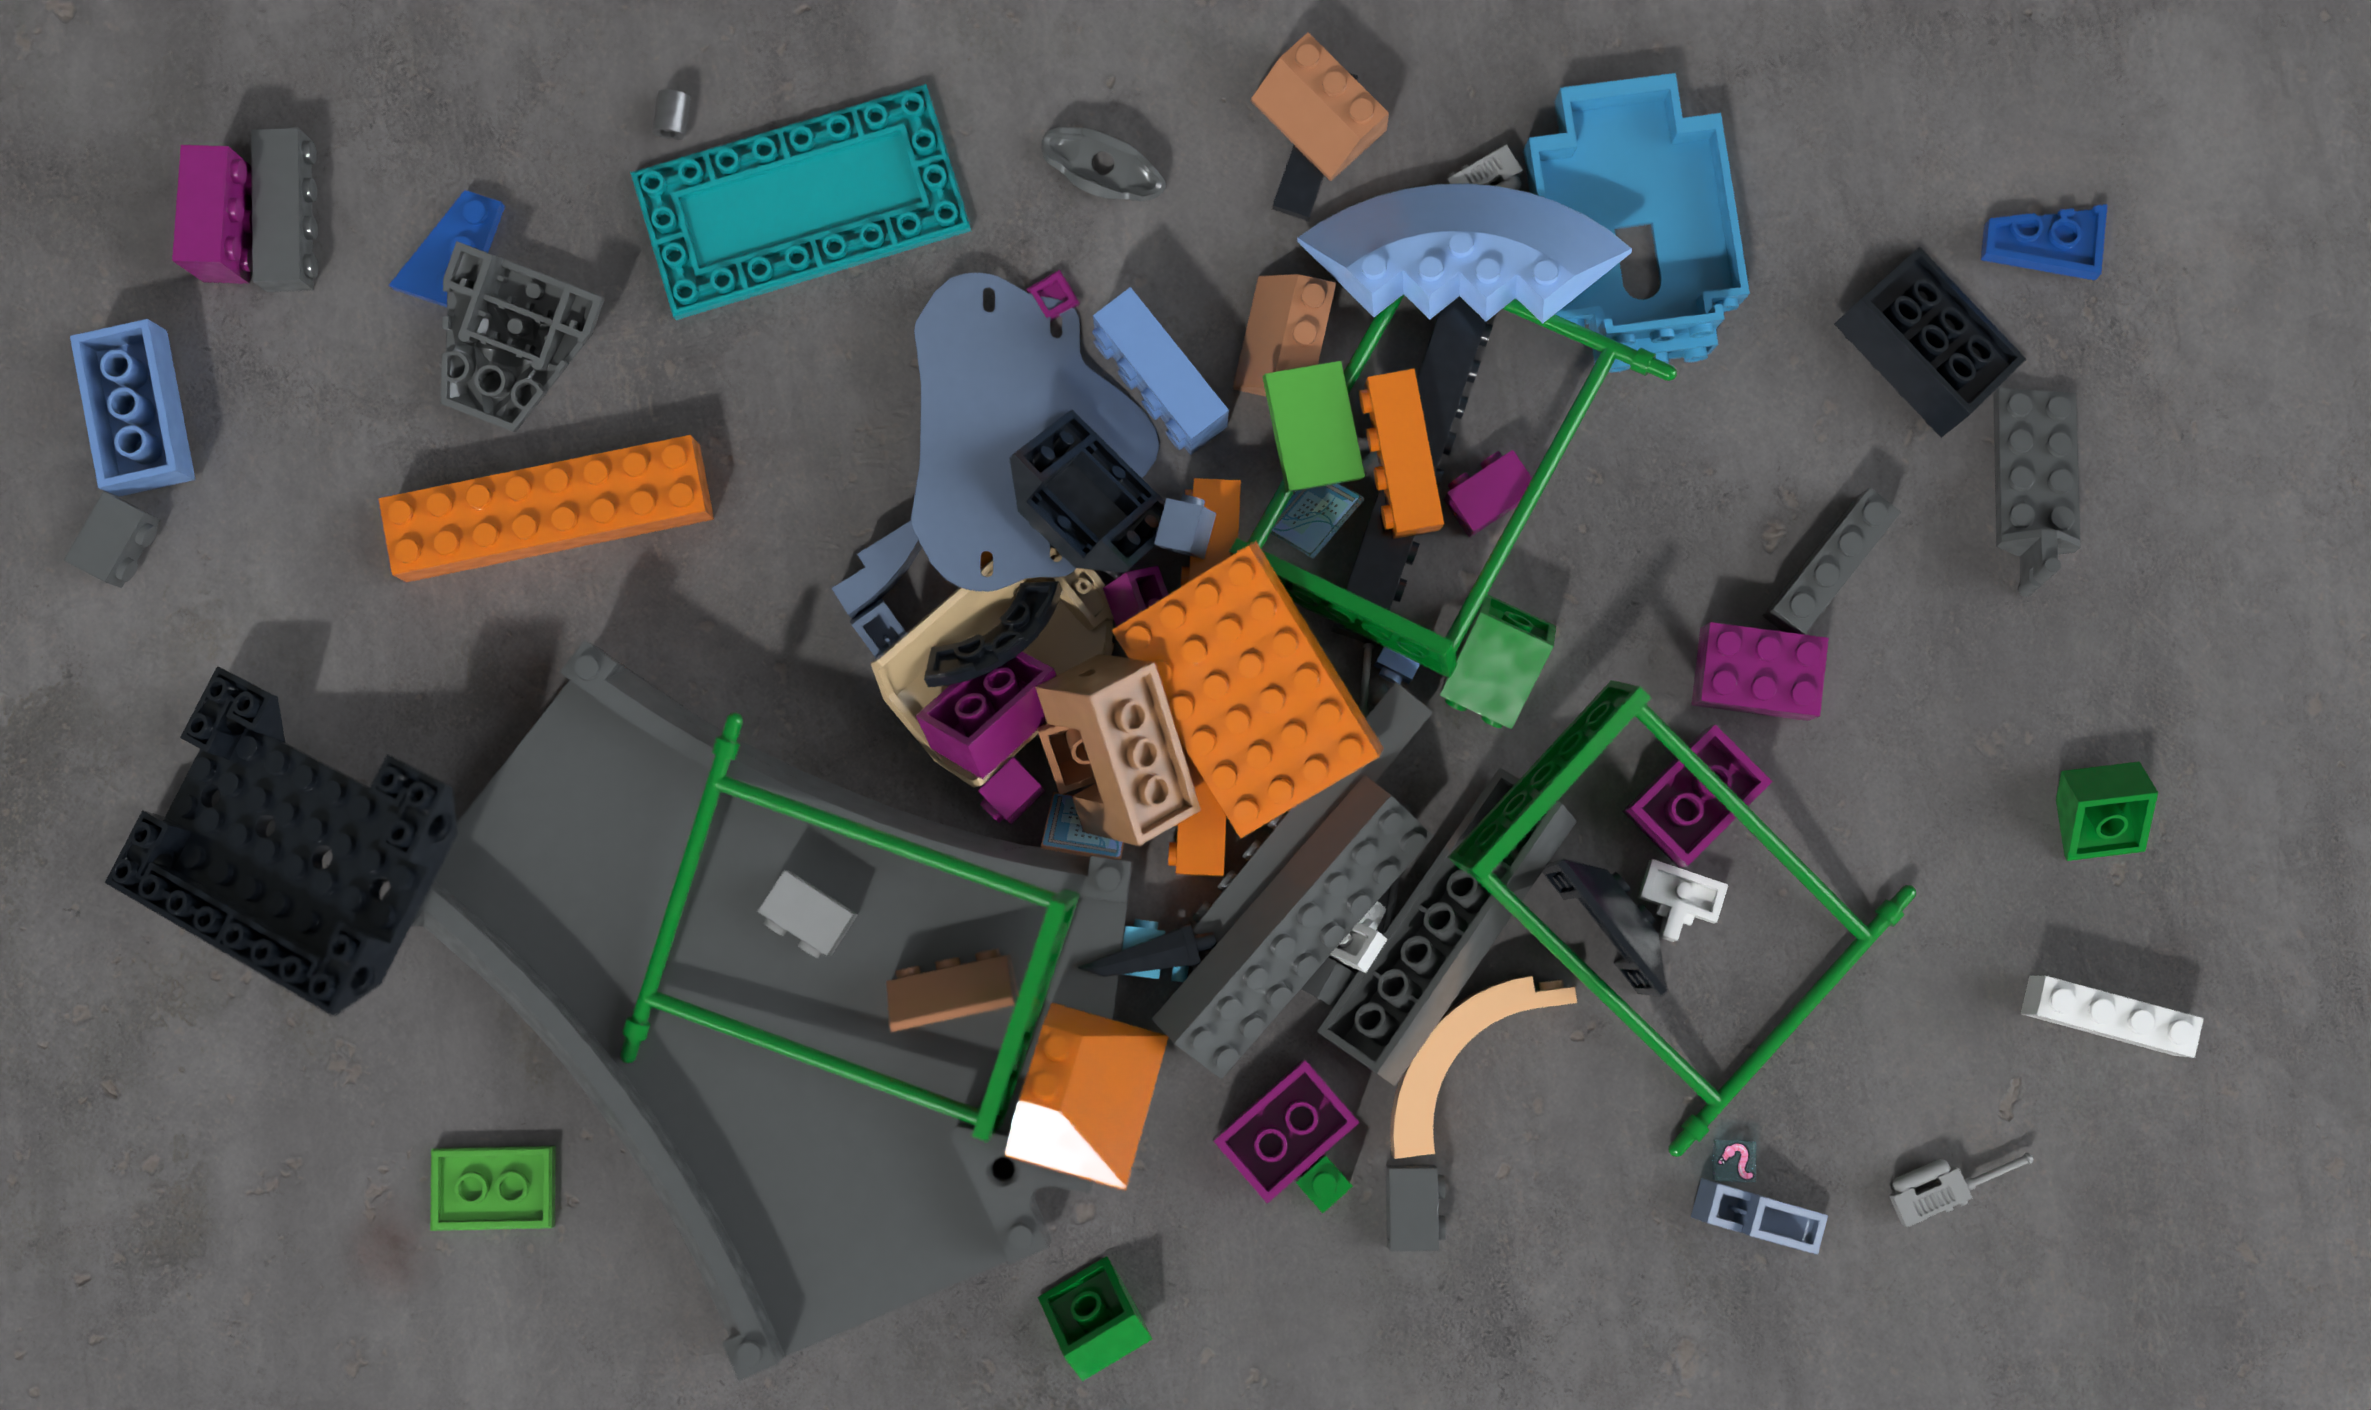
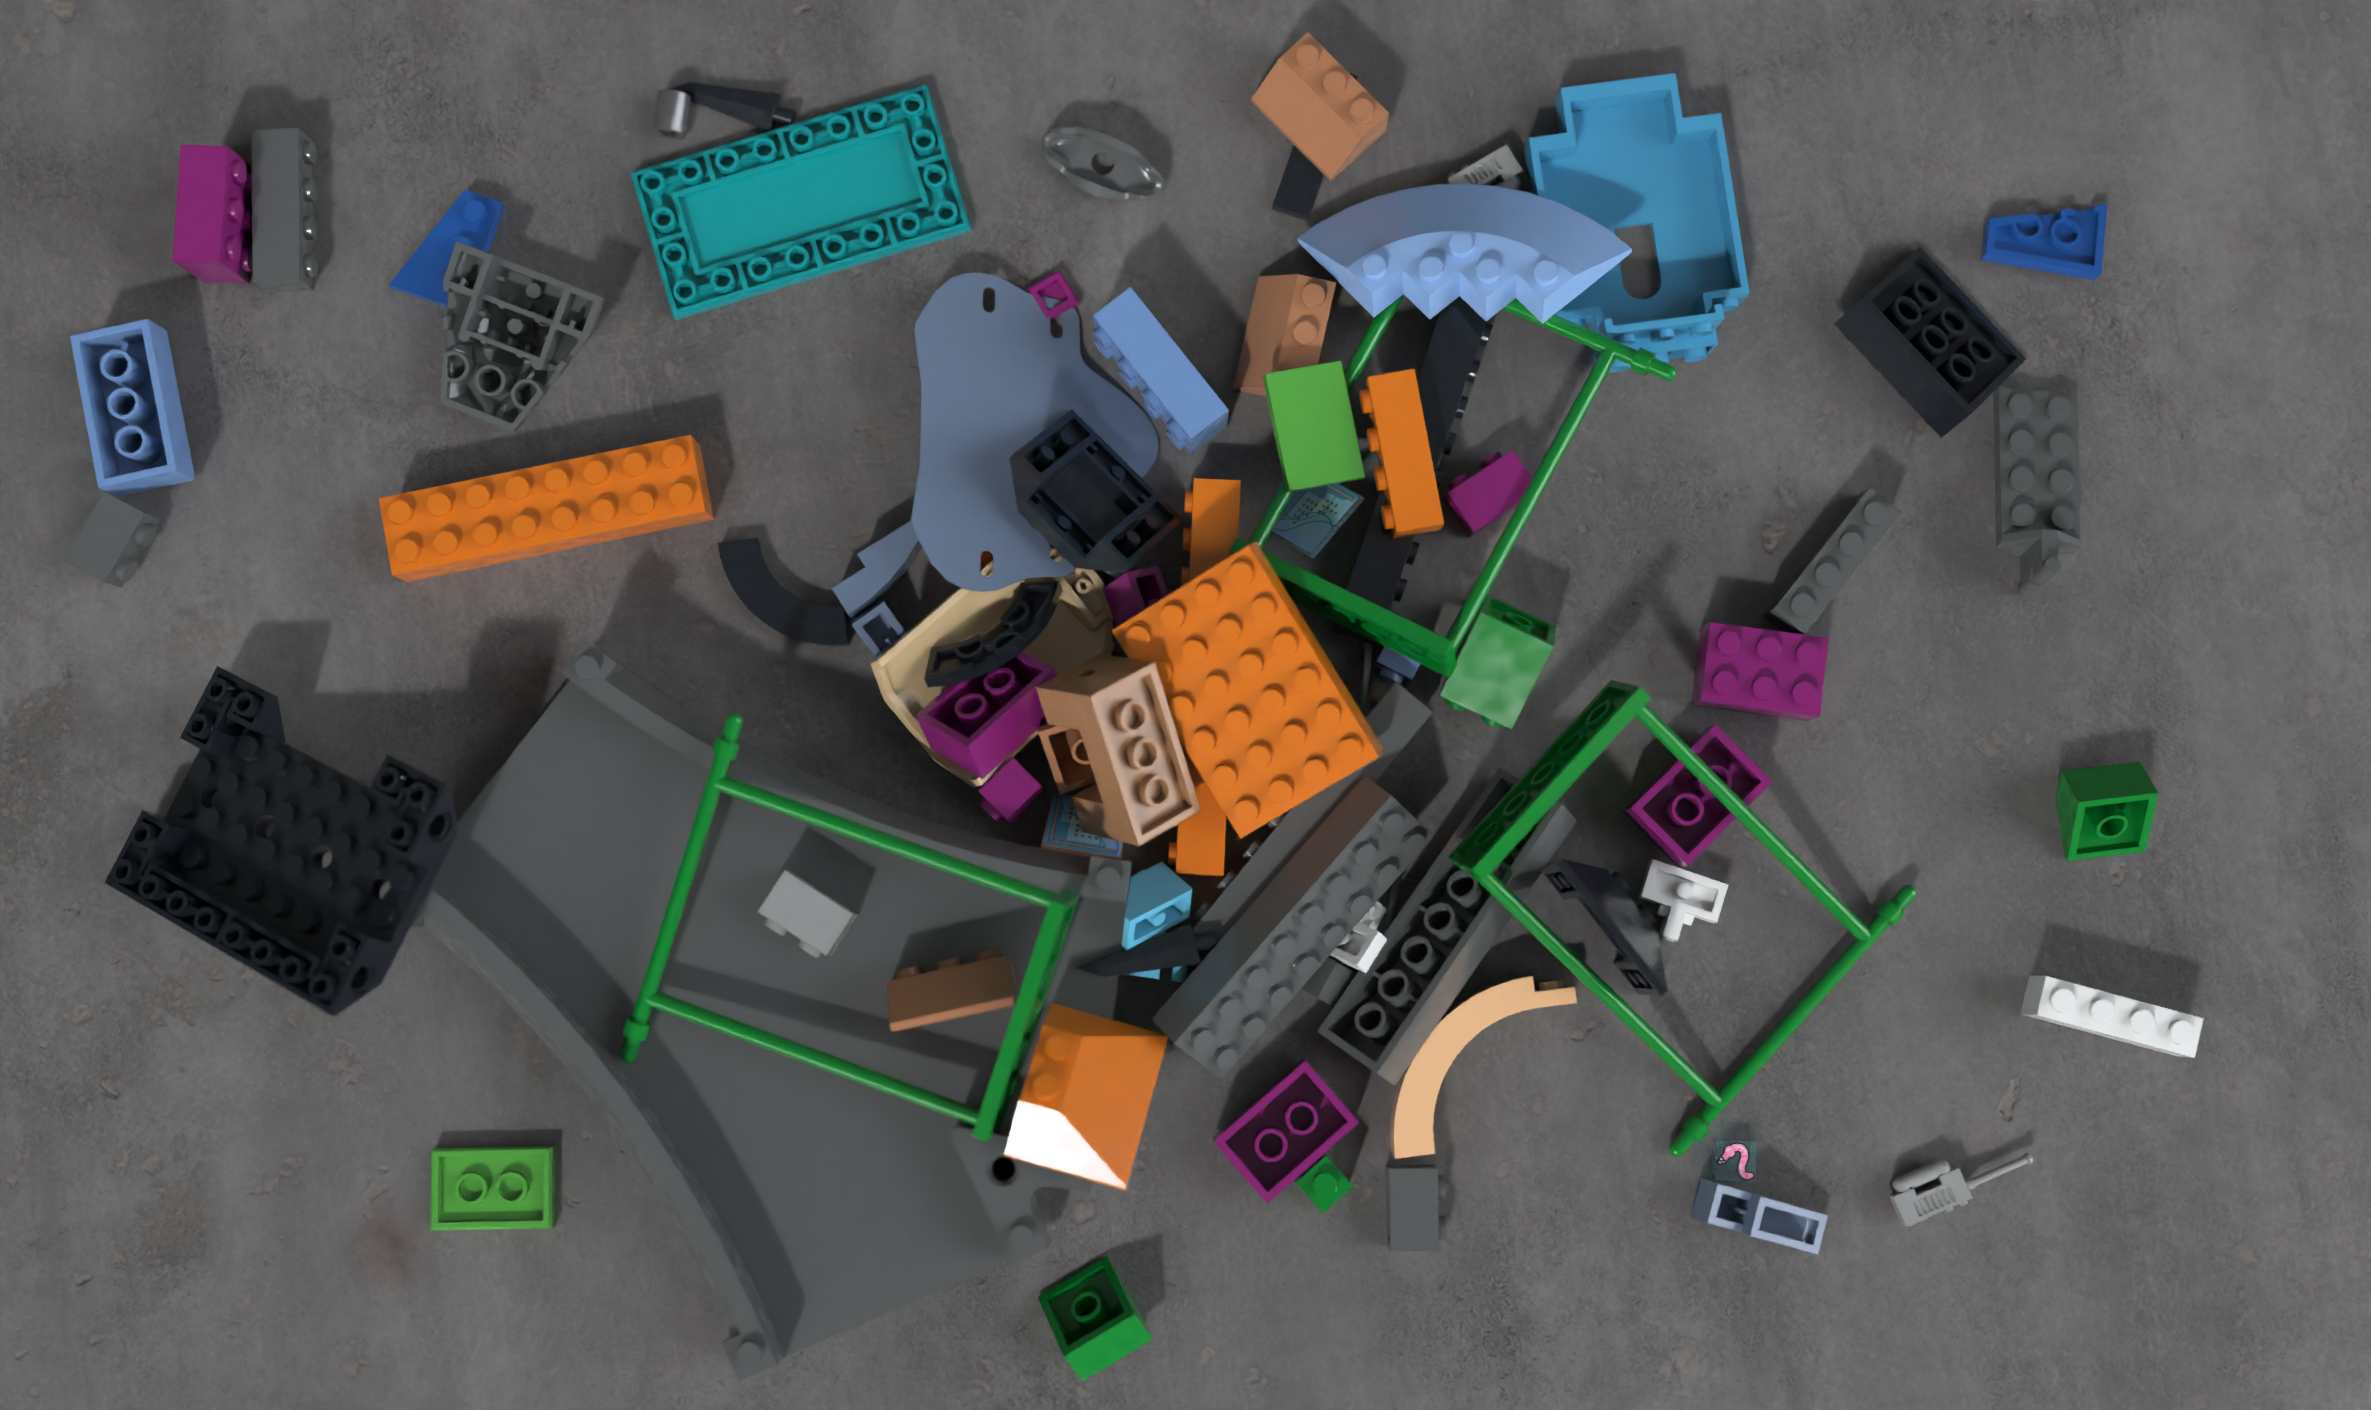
sand blue brick [1154,495,1216,559] -> none
none -> black bar [671,82,796,131]
none -> black tile [718,538,850,647]
none -> medium azure slope [1122,862,1192,950]

